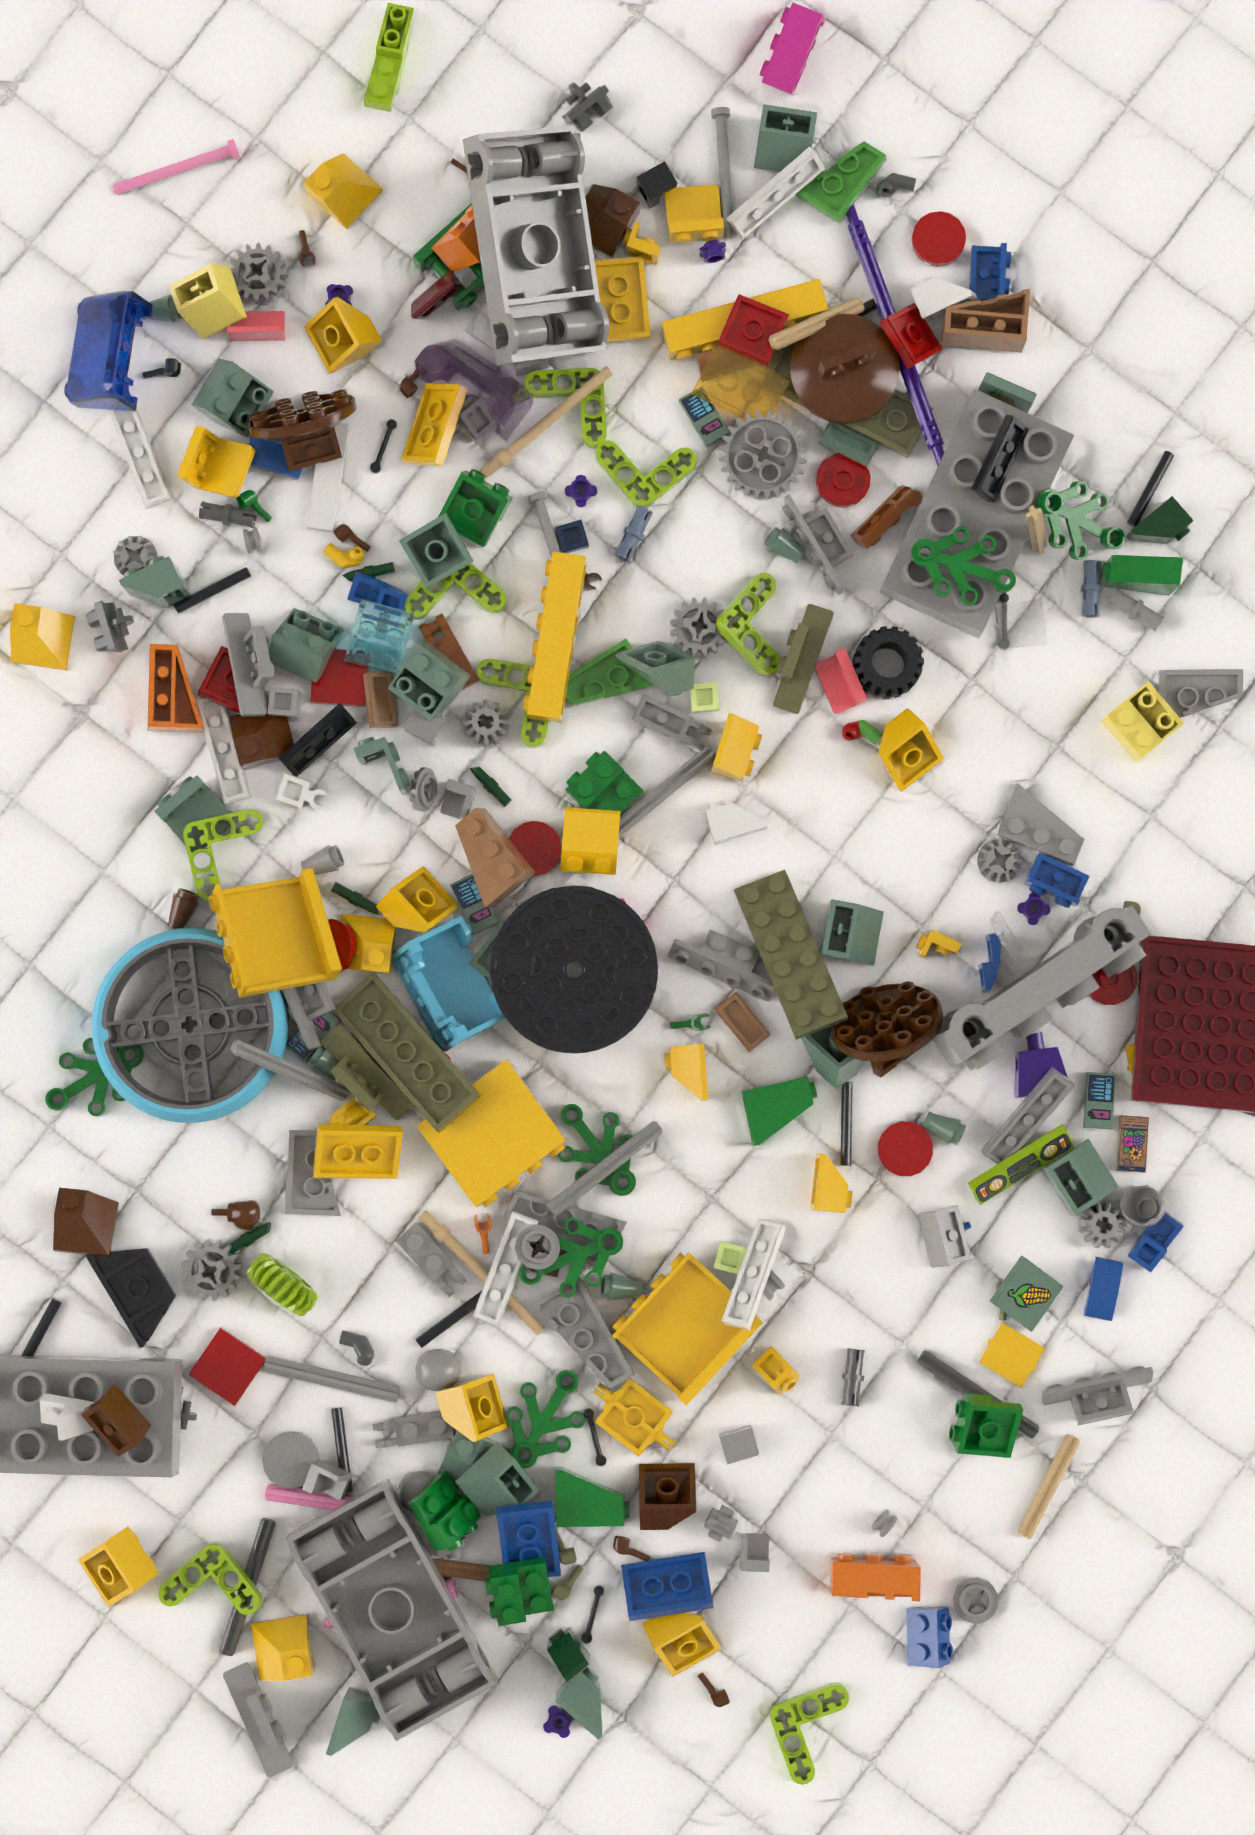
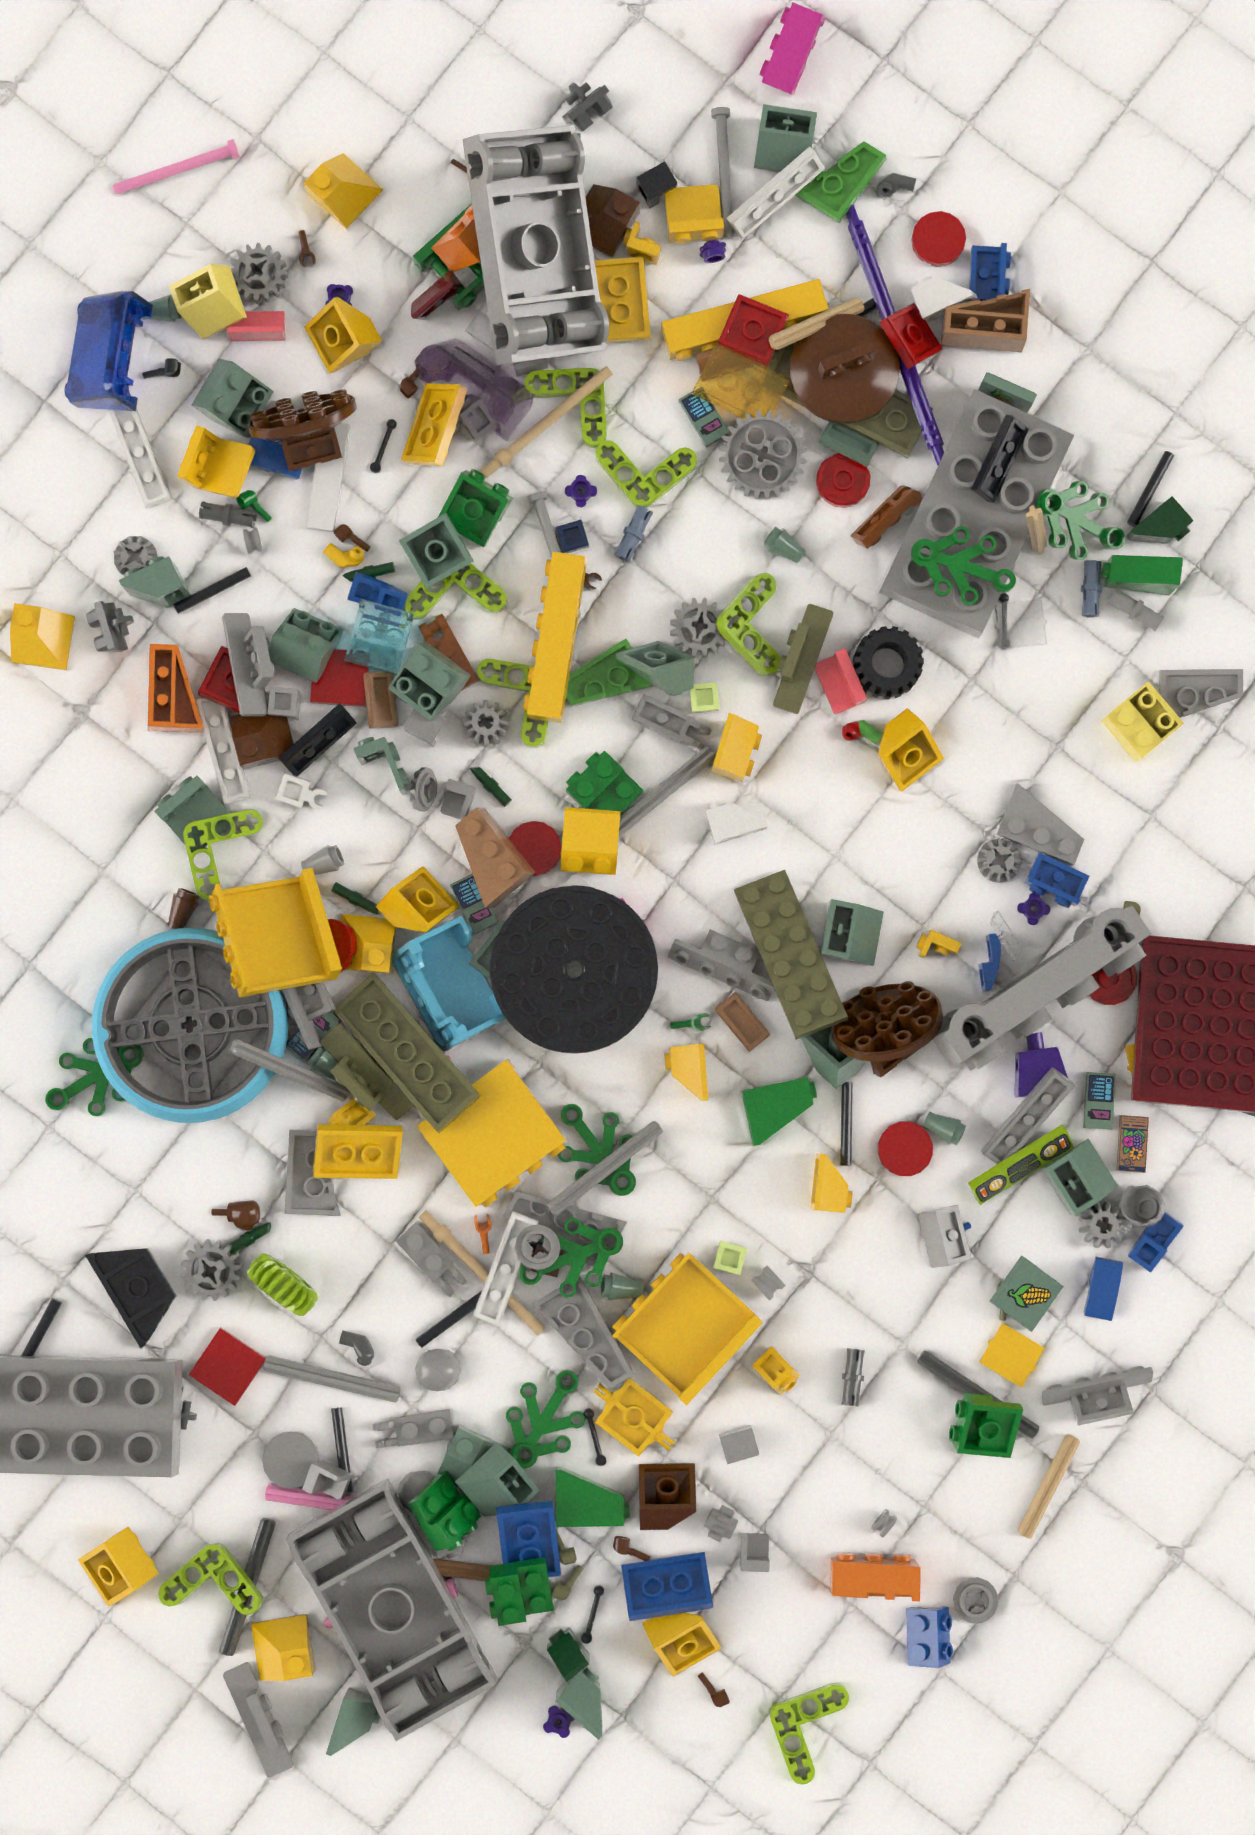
white slope [40,1393,95,1441] -> none
reddish brown slope [53,1187,119,1257] -> none
reddish brown panel [81,1384,151,1457] -> none
lime slope [364,3,414,112] -> none
yellow slope [435,1373,509,1442] -> none
white tile [721,1219,786,1330] -> none
light grey bracket [782,494,854,595] -> none

